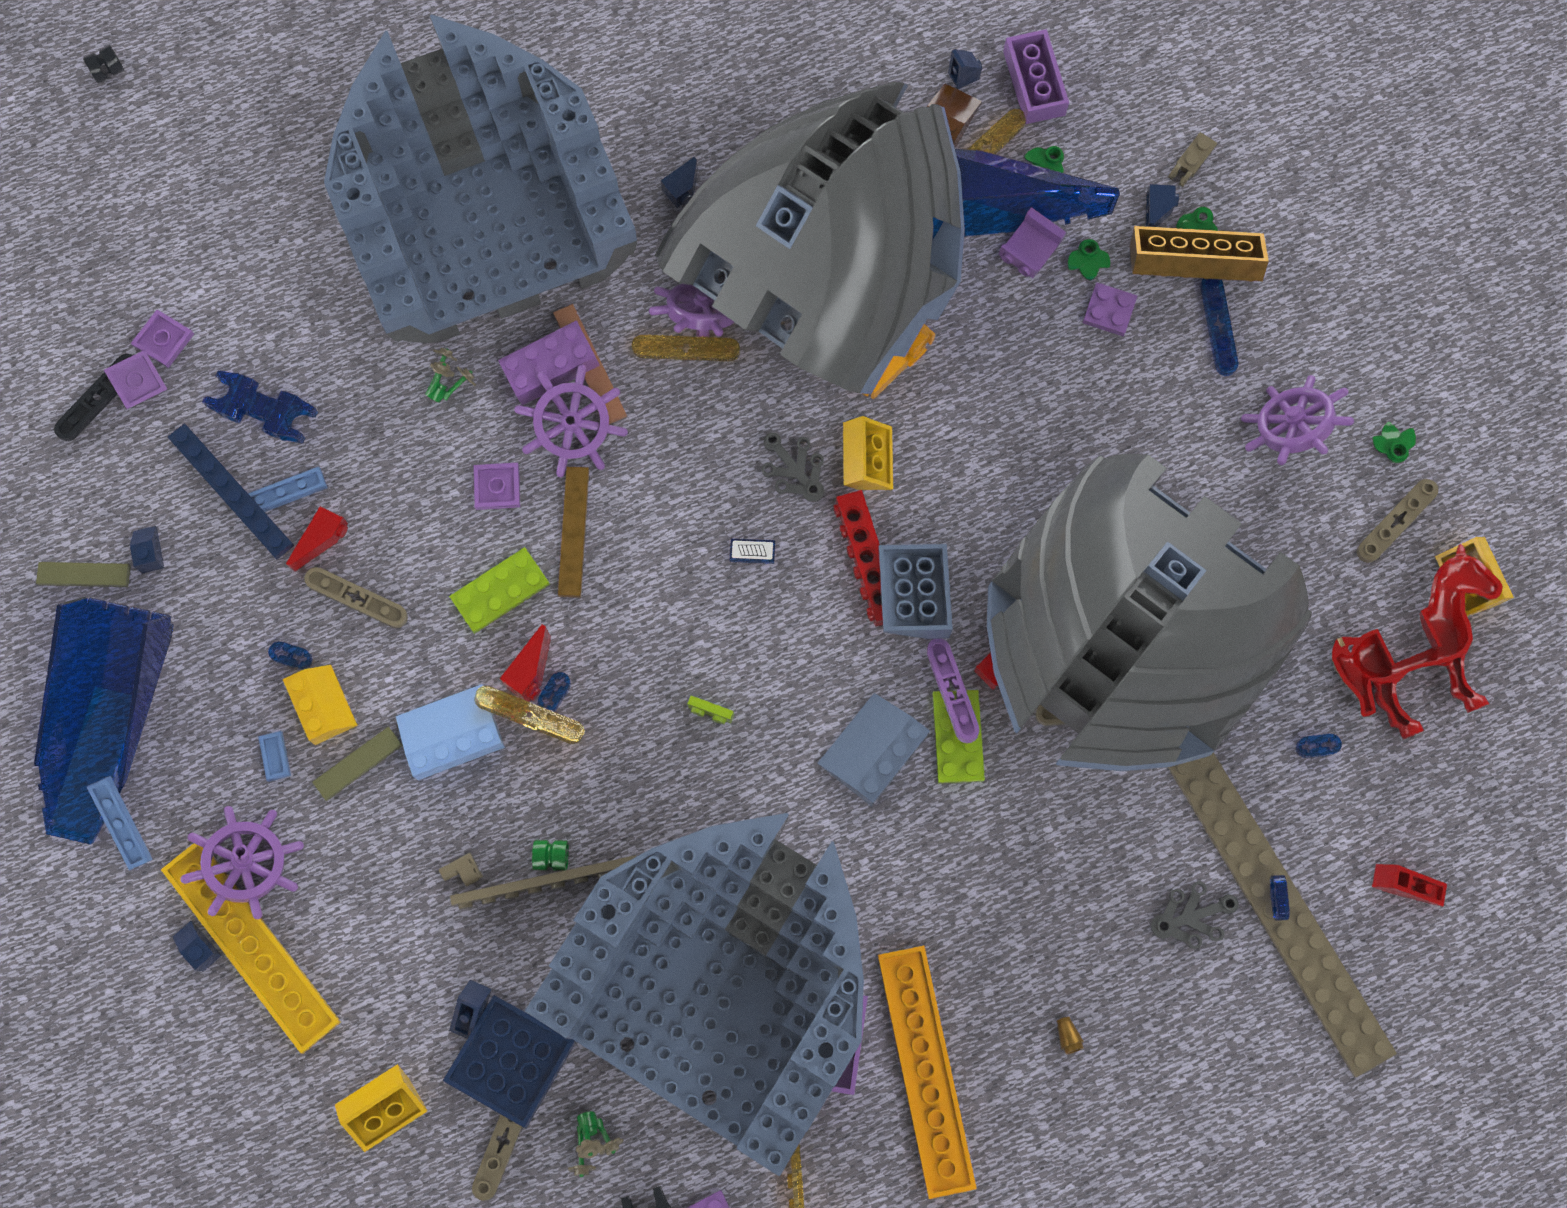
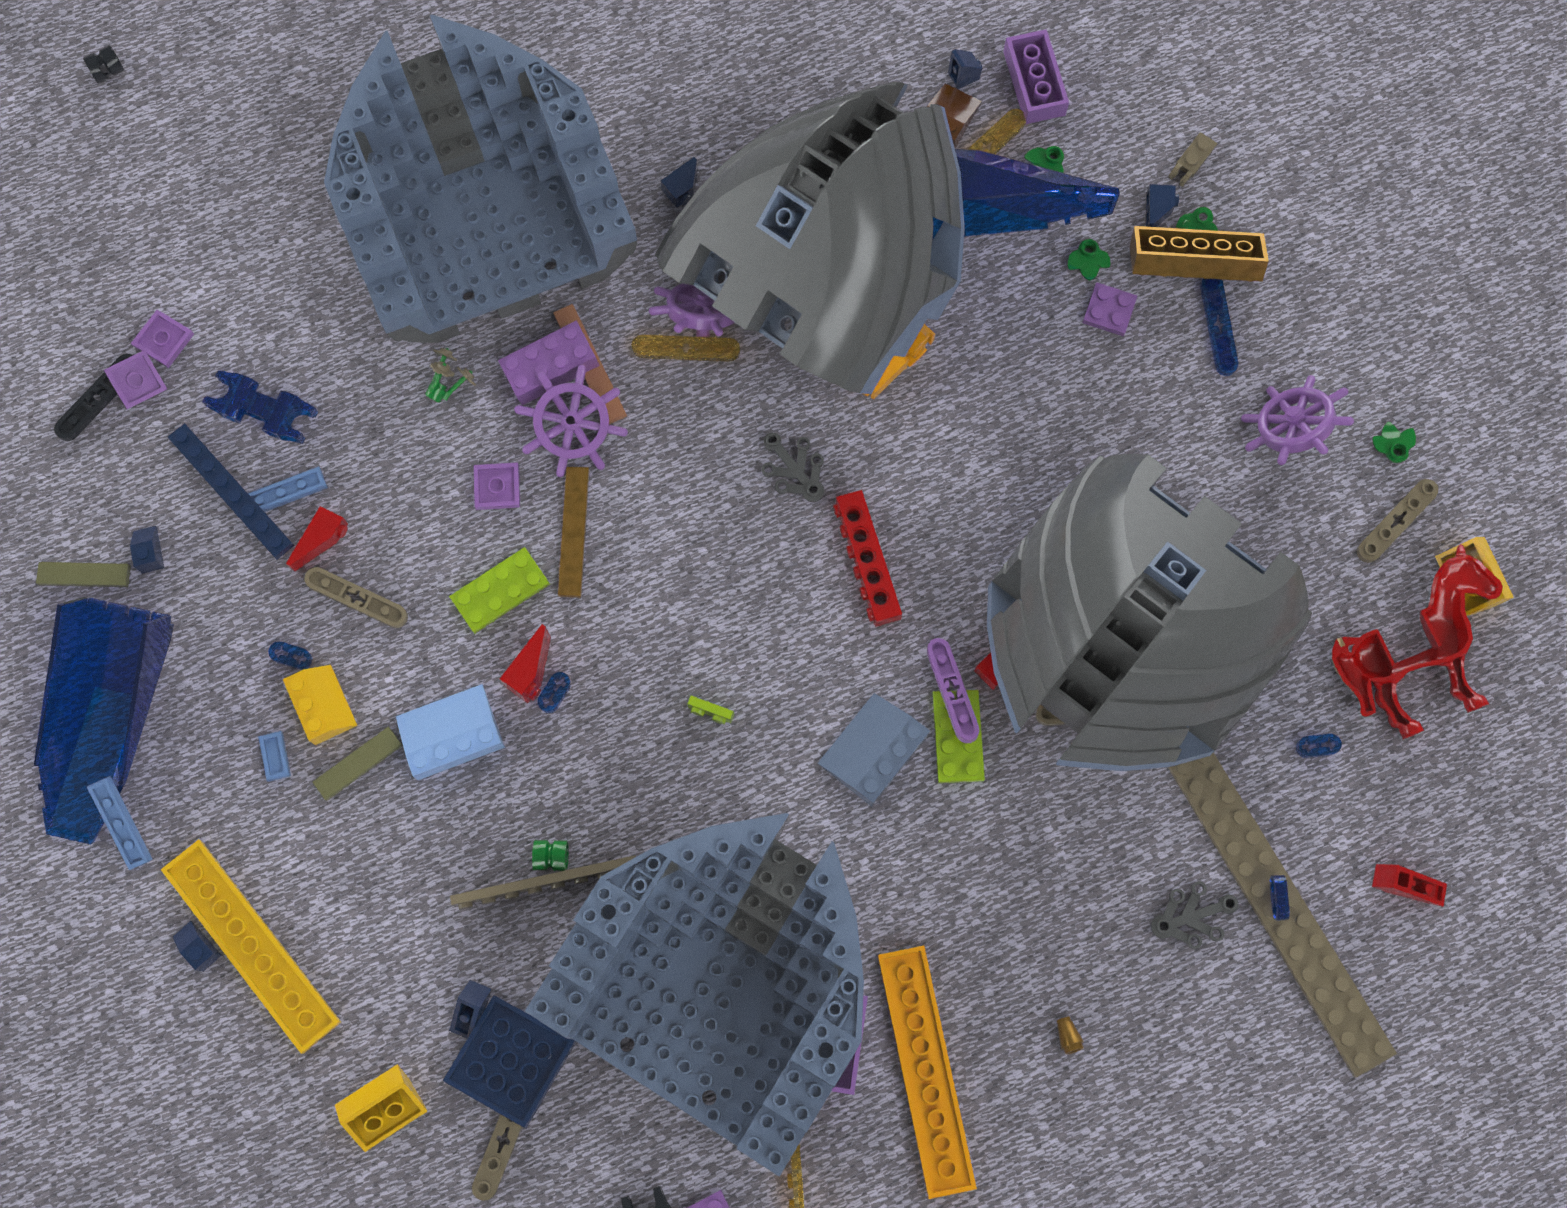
medium lavender piece [181,806,304,919] -> none
dark tan piece [439,852,483,887] -> none
clear yellow piece [474,686,585,744] -> none
plant [568,1111,624,1177] -> none
tile [730,538,775,564] -> none
yellow slope [843,416,893,490] -> none
sand blue slope [879,544,953,639] -> none
medium lavender panel [999,207,1066,278] -> none

